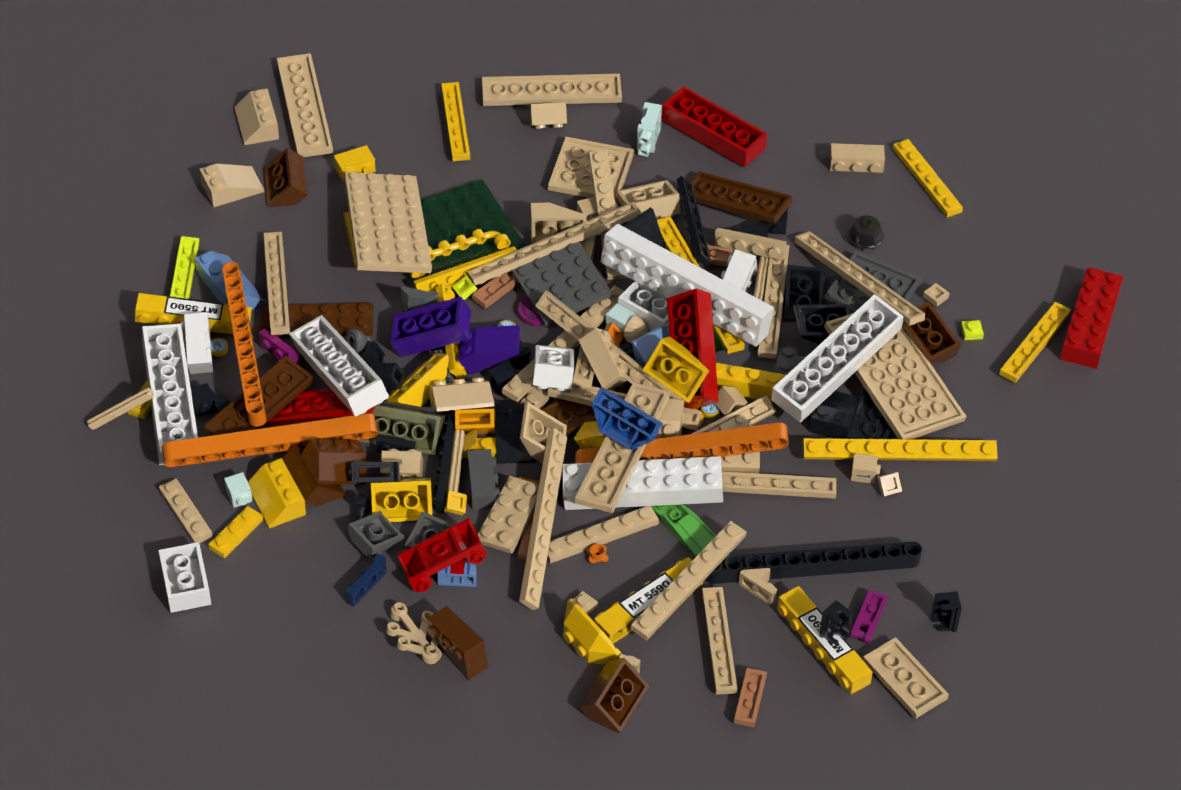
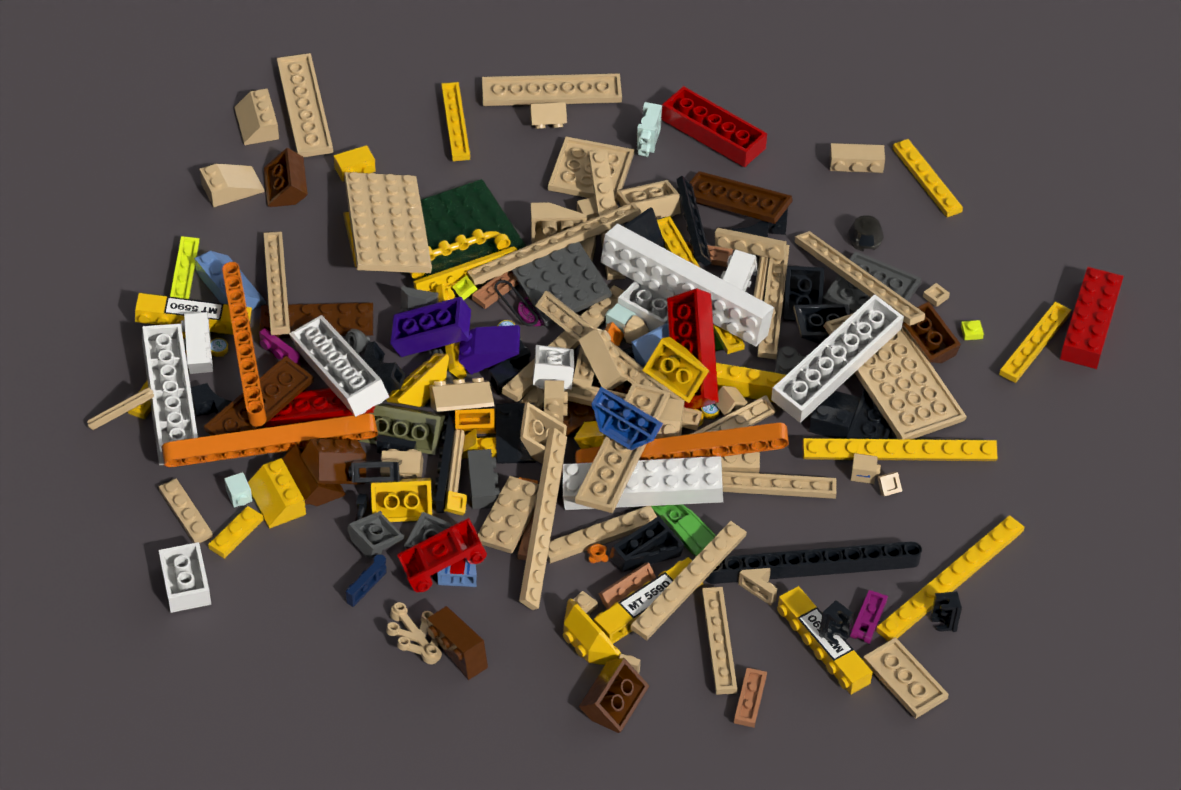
none -> black piece [494,280,538,326]
none -> tan brick [544,380,568,423]
none -> nougat plate [598,563,656,610]
none -> black wedge [609,516,684,572]
none -> yellow plate [876,515,1025,641]

